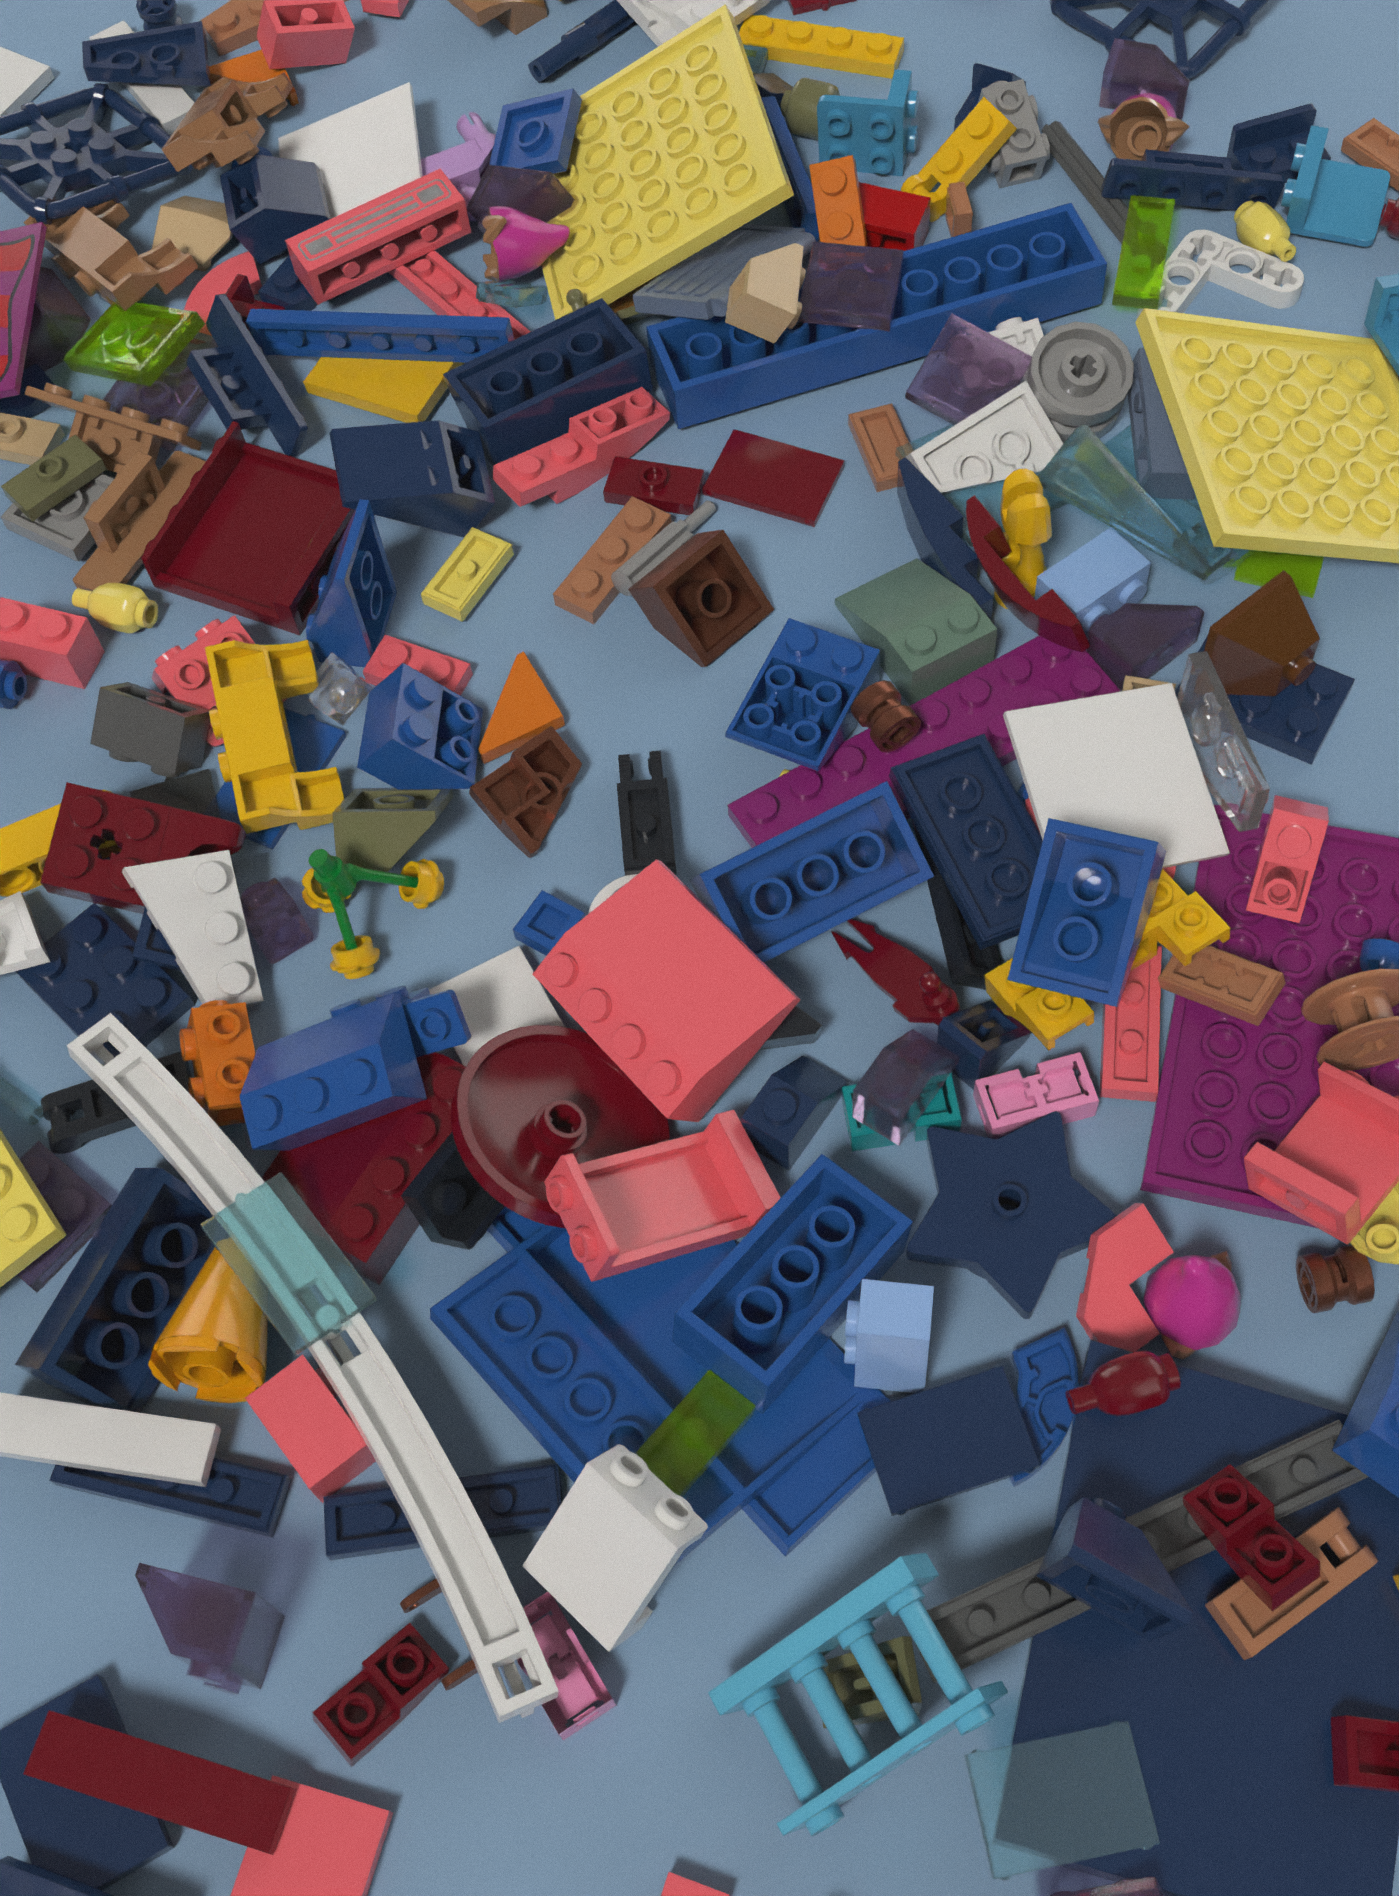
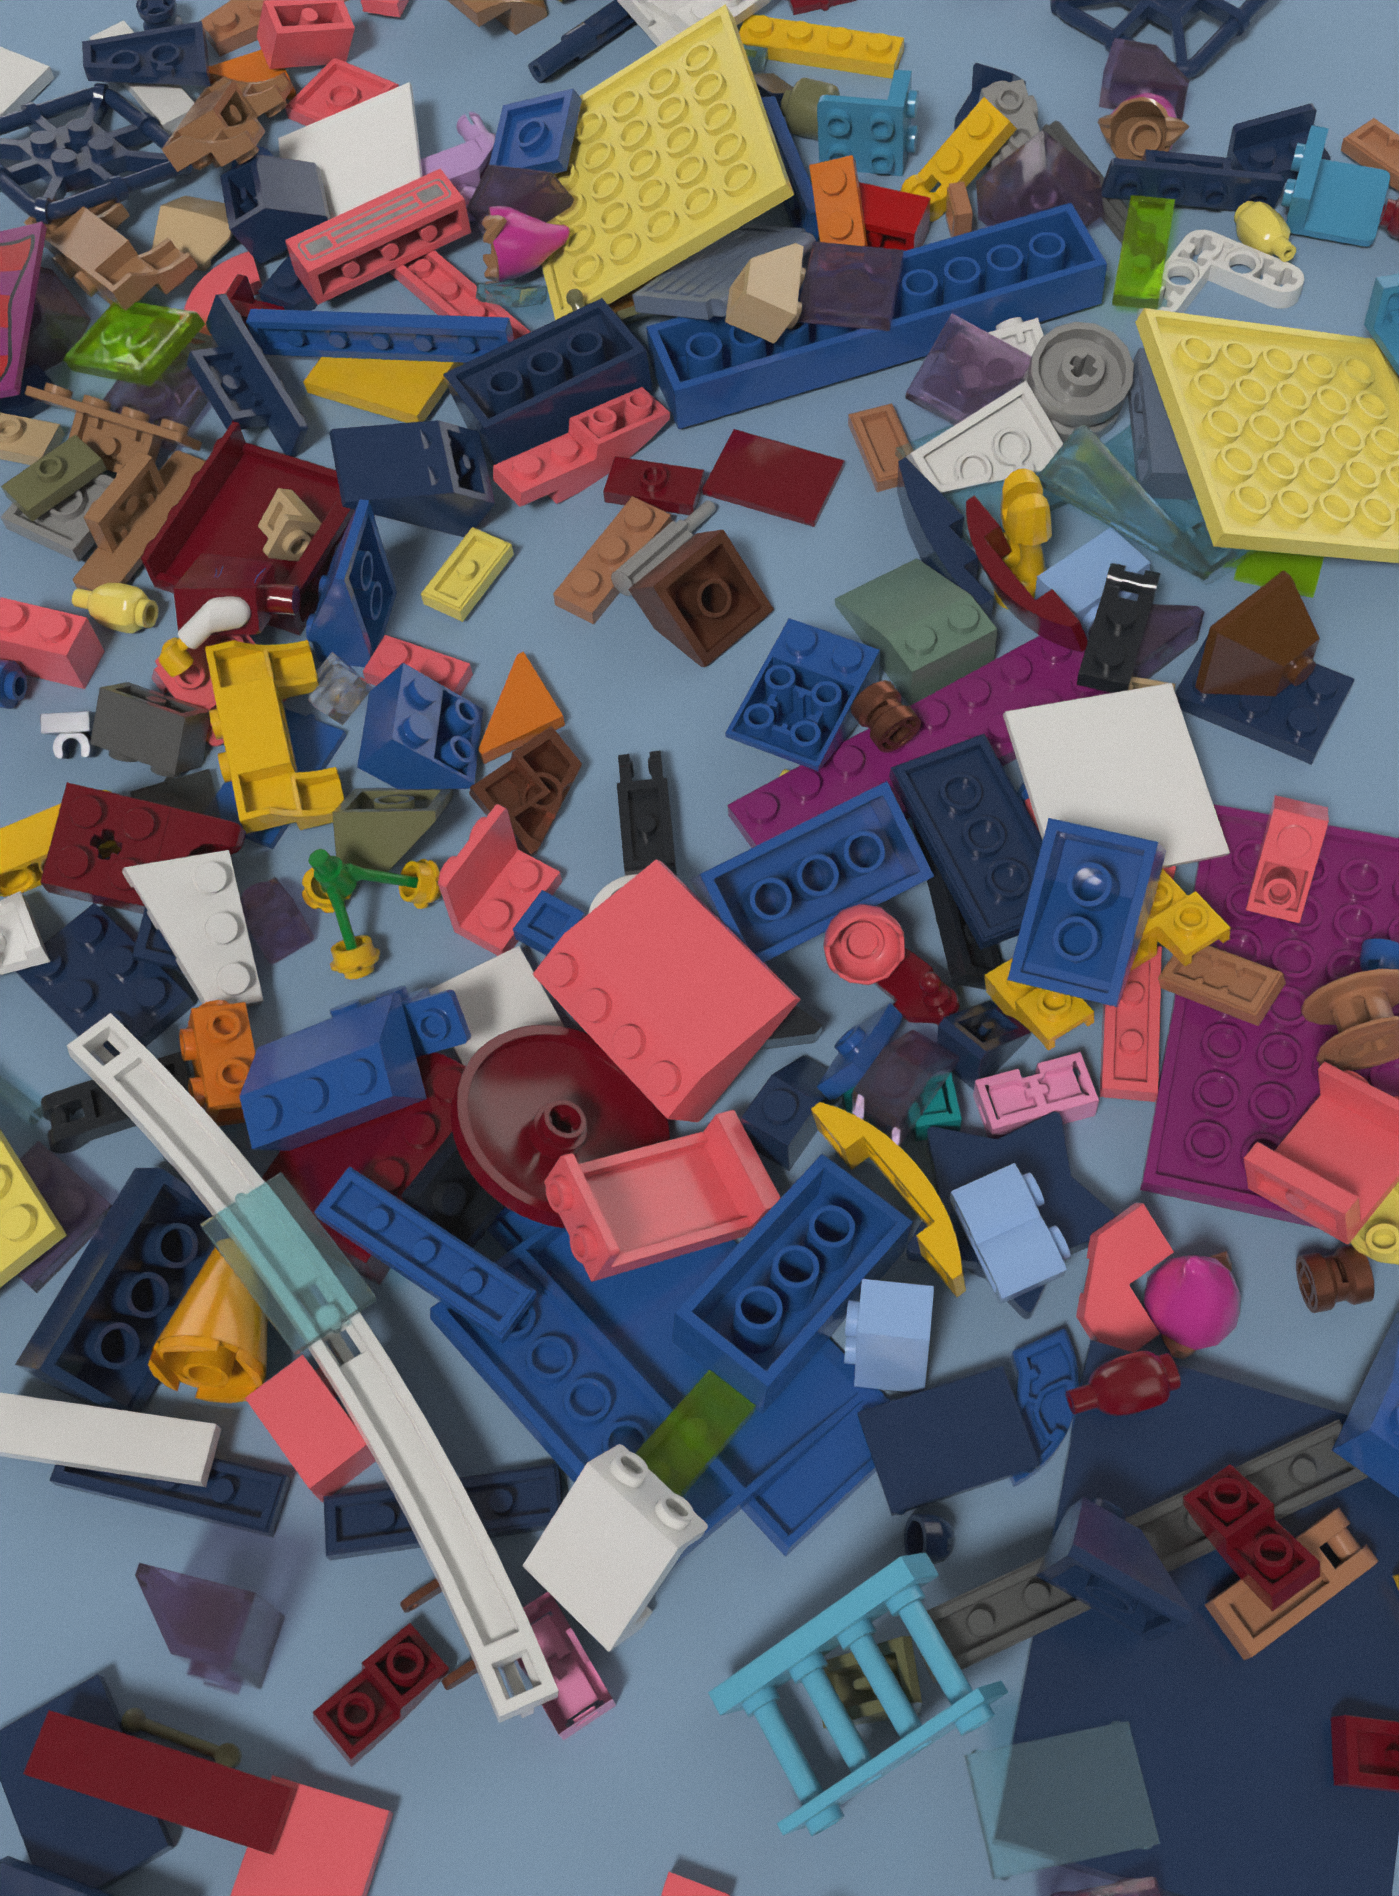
clear wing [1177,651,1270,832] -> none
none -> tile [40,711,96,759]
none -> olive hinge [121,1708,242,1769]
none -> dark red torso [158,553,300,677]
none -> tan bracket [258,488,322,561]
none -> coral tile [285,57,399,126]
none -> blue tile [314,1166,537,1344]
none -> coral bracket [438,804,563,956]
none -> yellow slope [811,1102,966,1297]
none -> blue plate [816,1002,903,1101]
none -> coral hair [823,904,905,985]
none -> dark blue hinge [904,1514,955,1564]
none -> light blue brick [950,1163,1071,1304]
none -> clear purple brick [976,130,1104,227]
none -> black plate [1076,563,1161,693]

